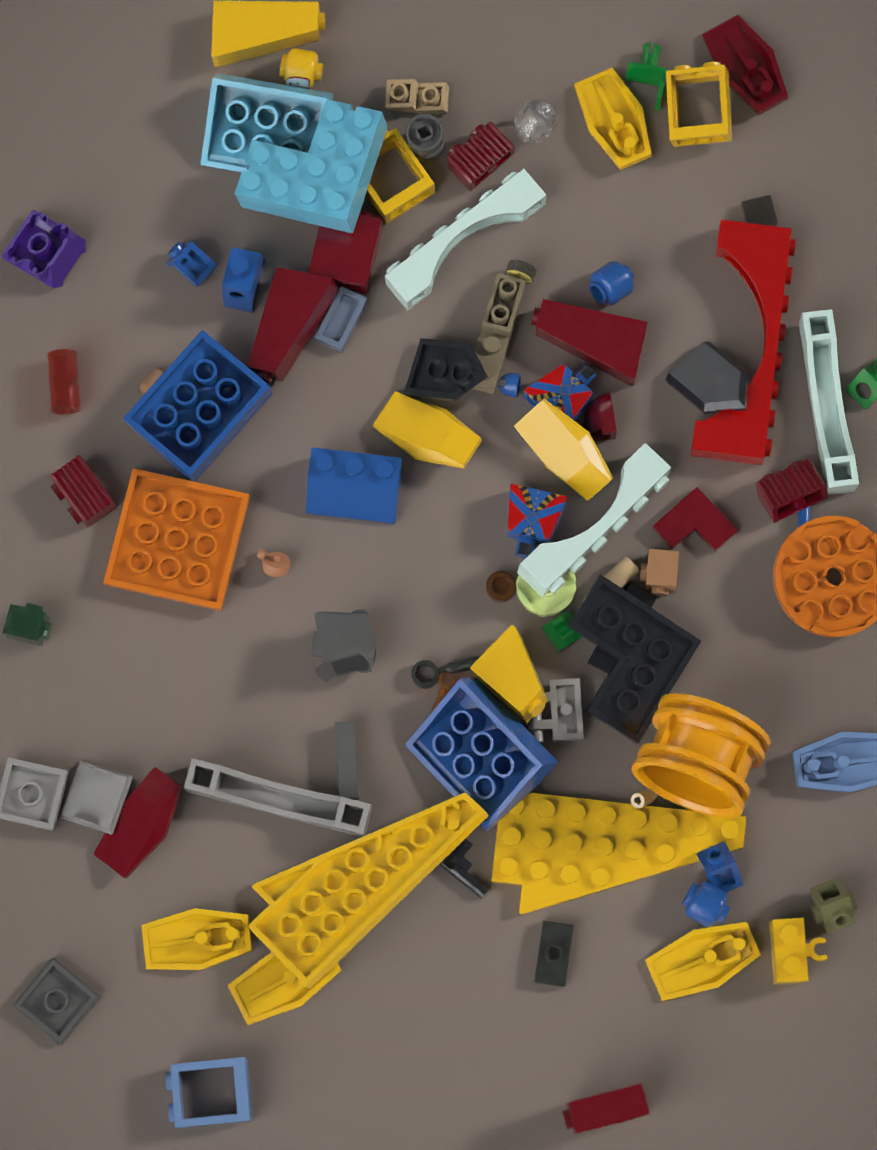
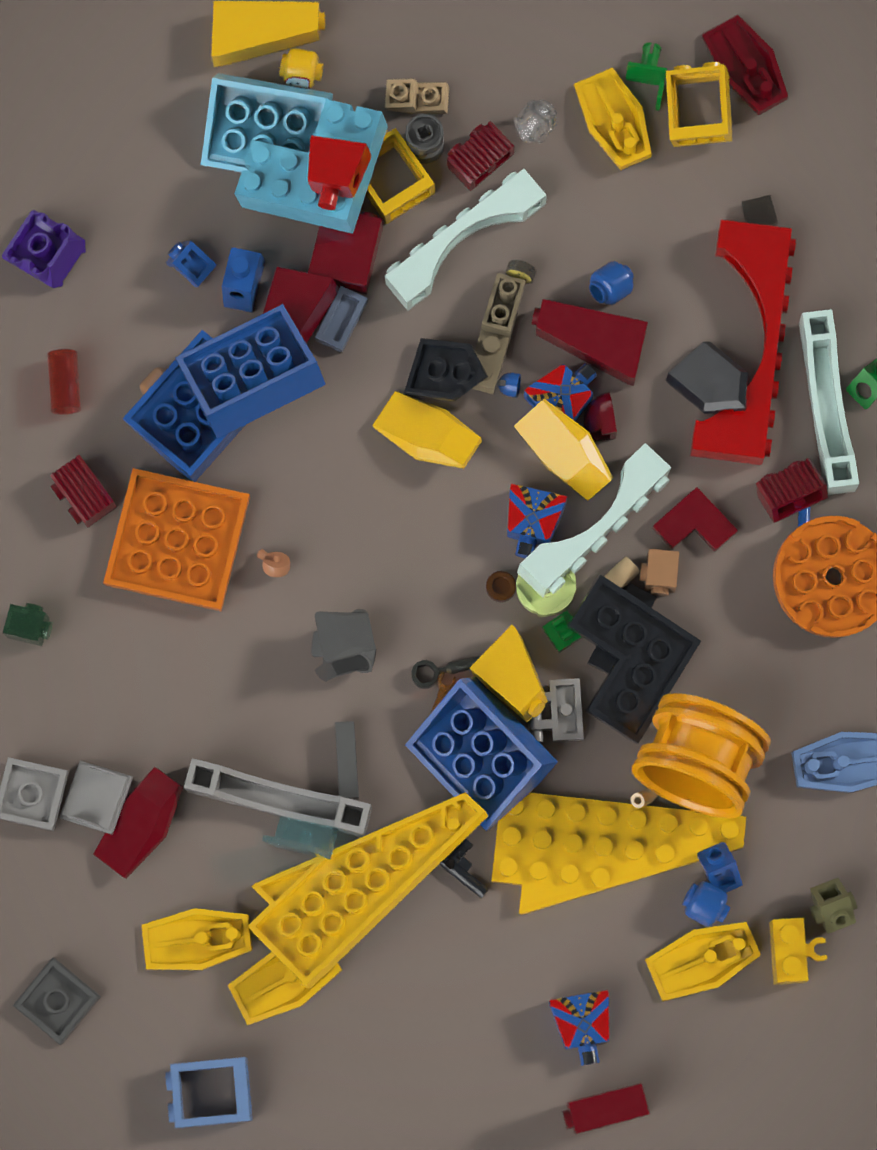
blue slope [306,447,402,524] -> none
pearl dark grey plate [534,920,574,987] -> none
none -> blue slope [175,304,326,439]
none -> clear light blue panel [262,816,338,859]
none -> red torso [308,135,372,210]
none -> torso [549,990,609,1066]

